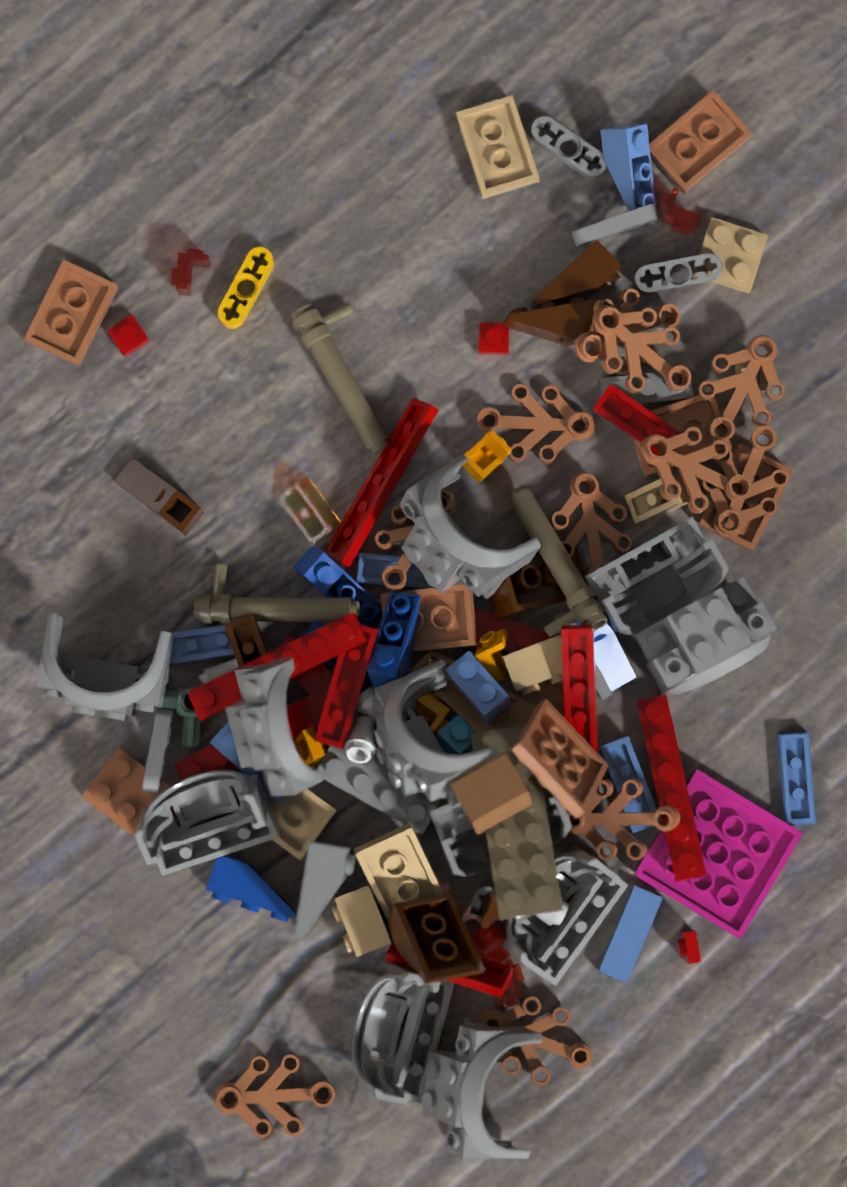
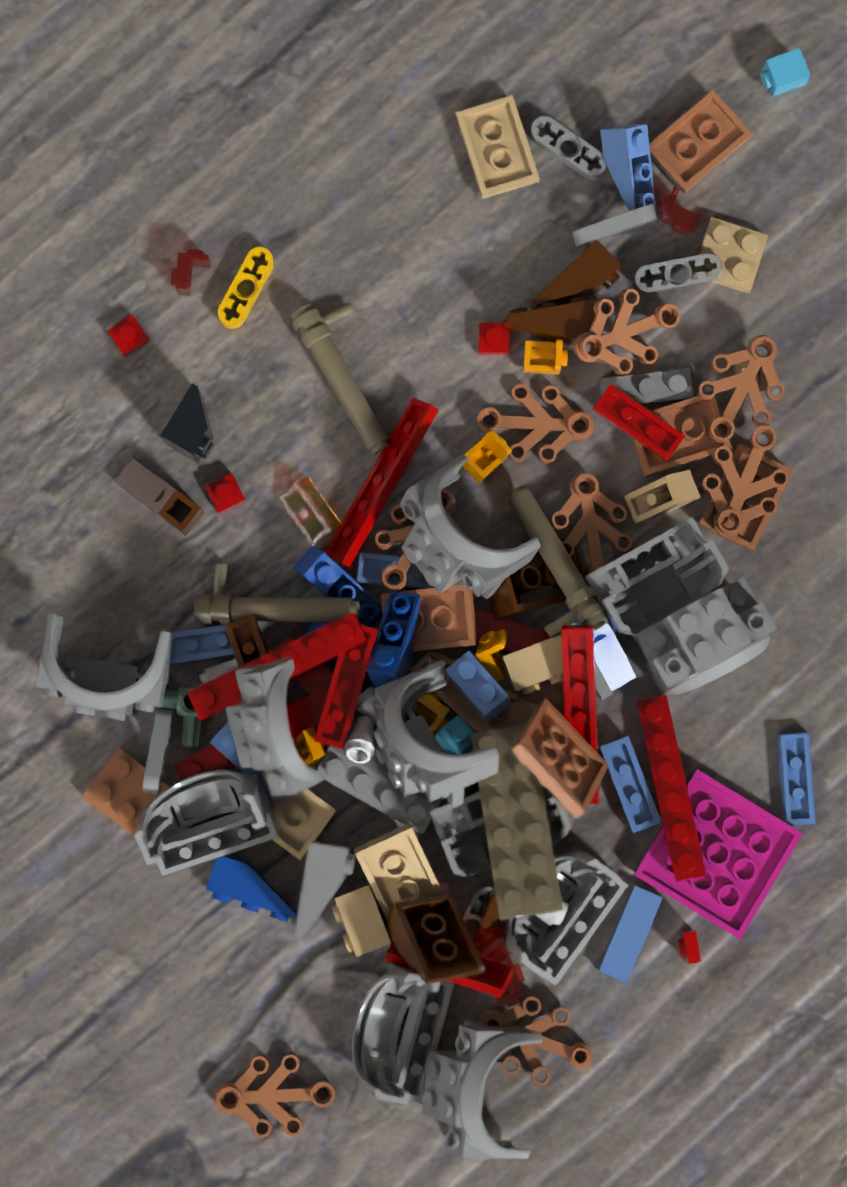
nougat plate [23,259,119,367] -> none
medium nougat slope [449,751,532,835] -> none
nougat plant [566,778,680,860] -> none
nougat plant [592,305,692,393] -> none
nougat plant [640,427,752,514] -> none
none -> black slope [160,383,214,463]
none -> red plate [205,473,246,515]
none -> light orange bracket [523,339,568,375]
none -> medium azure brick [760,48,811,97]

